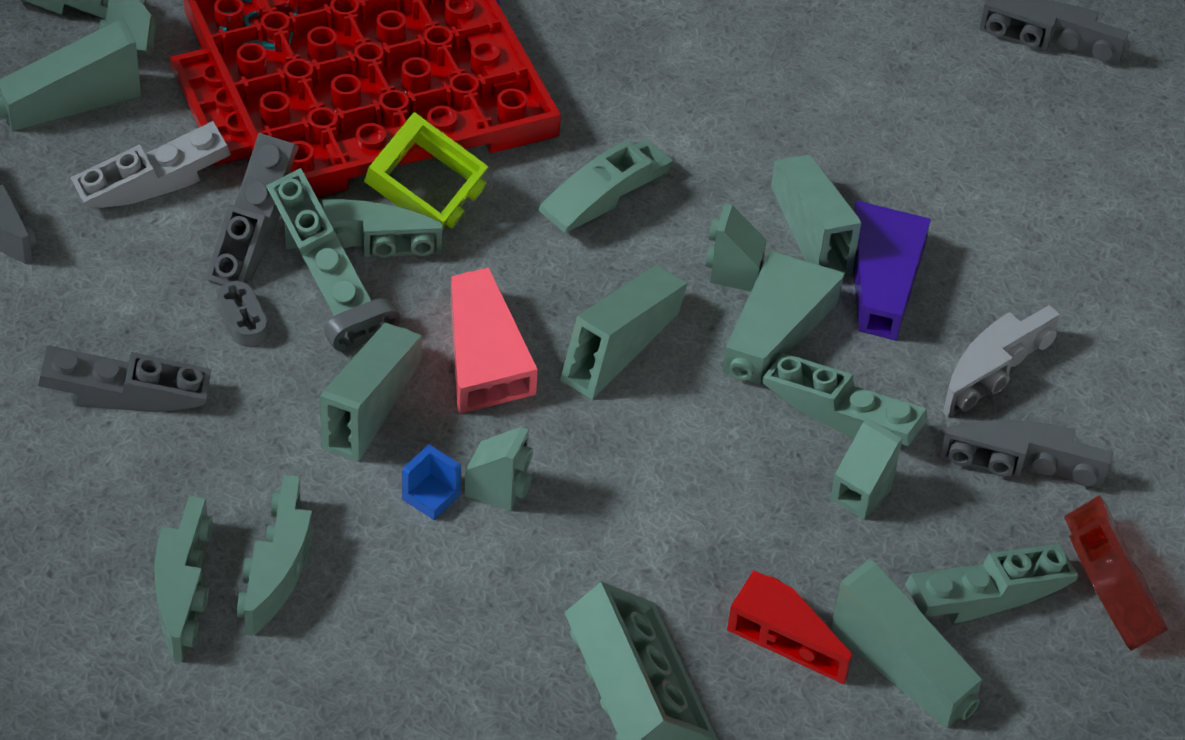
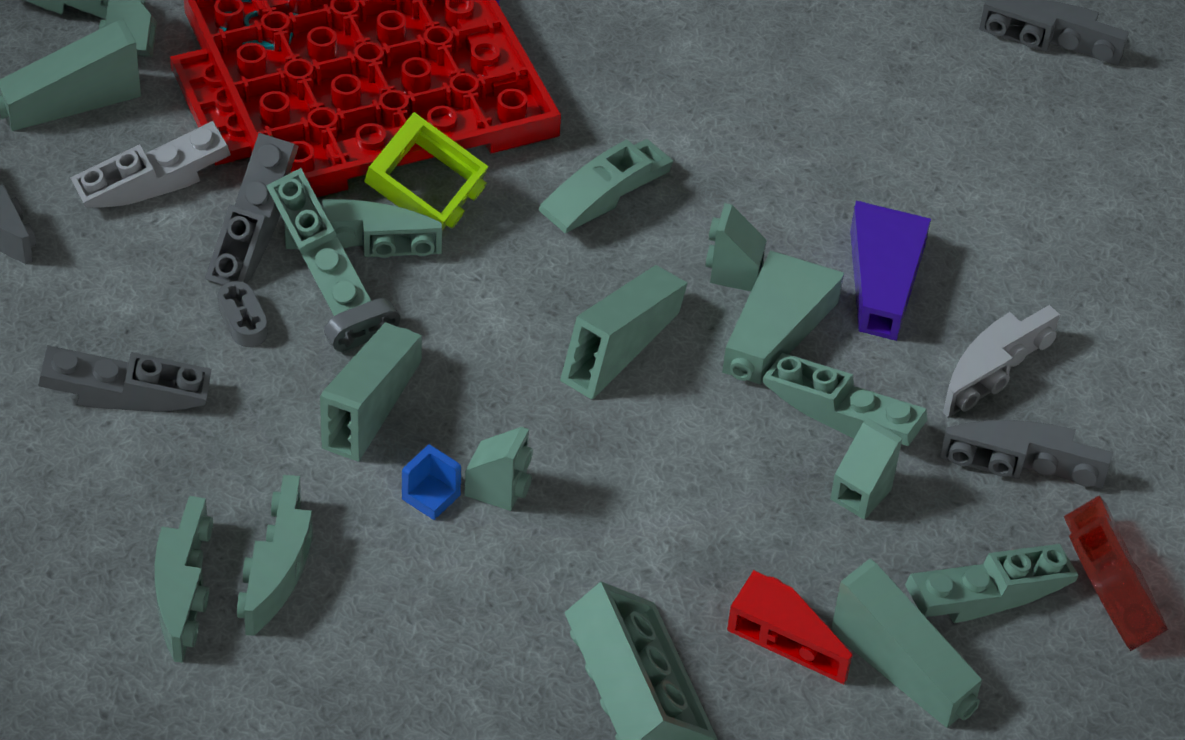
coral slope [451,267,538,414] -> none
sand green slope [771,154,861,277] -> none

